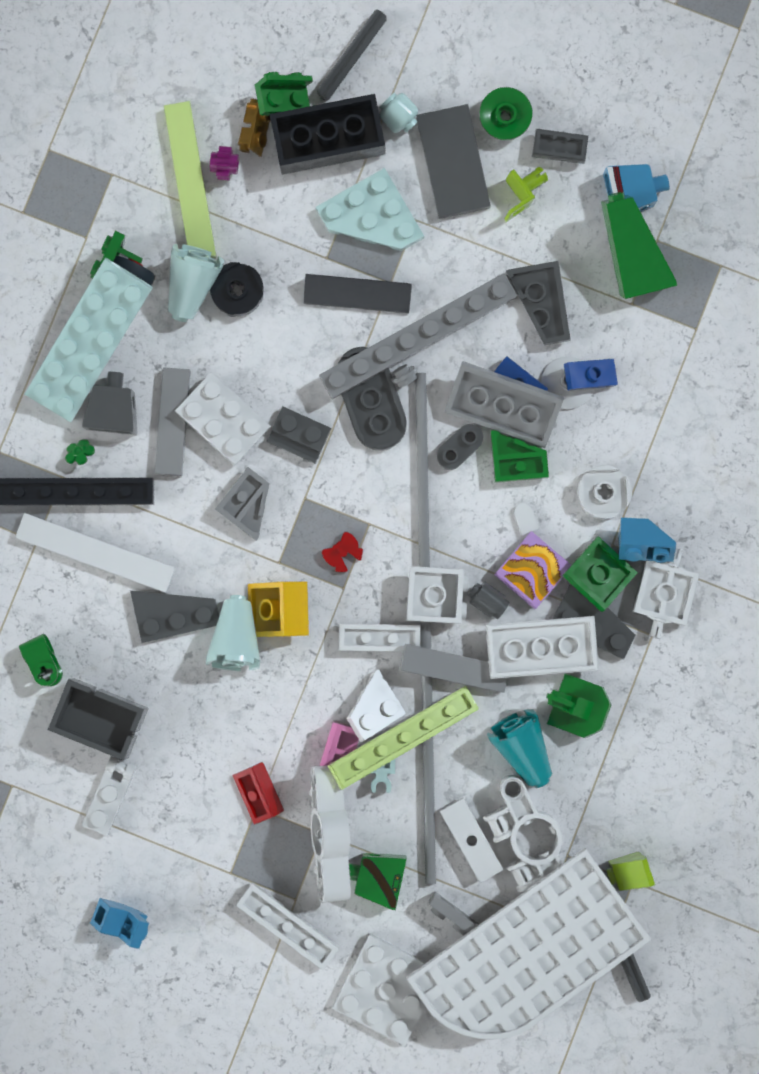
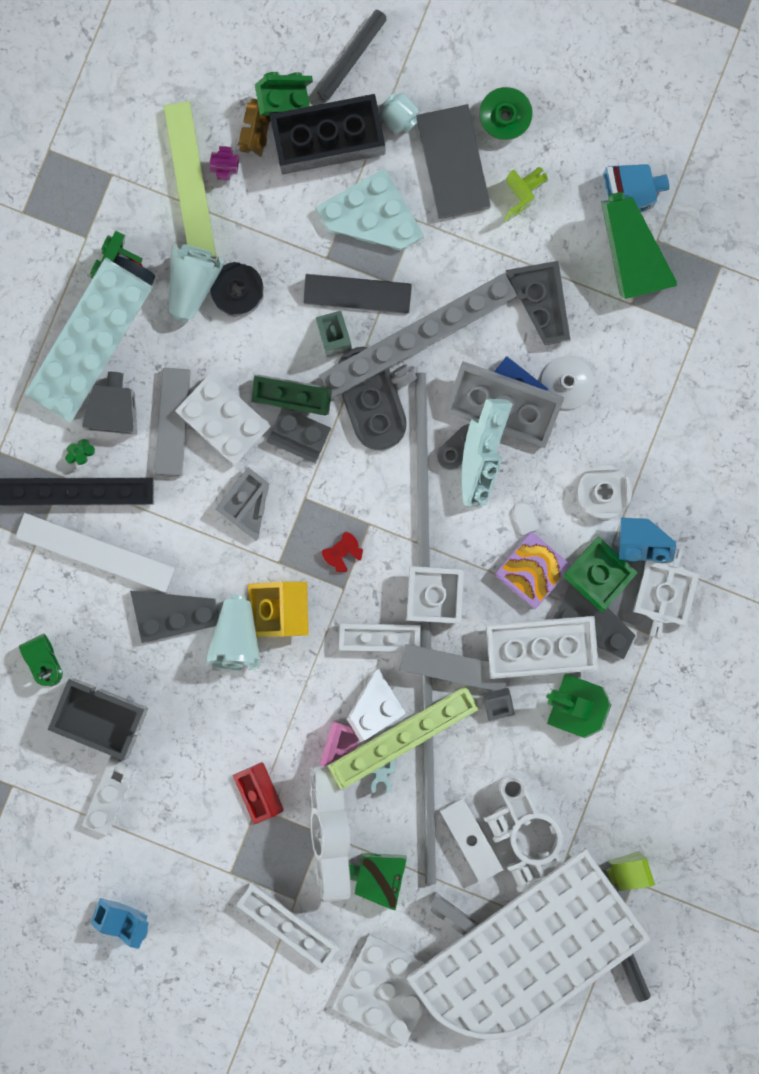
dark grey brick [468,581,510,619] -> none
teal cone [487,709,552,788] -> none
green wing [490,430,549,483] -> none
dark grey plate [532,128,589,164] -> none
blue plate [564,359,618,390] -> none
none -> dark green plate [251,374,332,416]
none -> sand green slope [316,311,352,357]
none -> light aqua slope [462,399,513,506]
none -> dark grey tile [483,688,515,721]

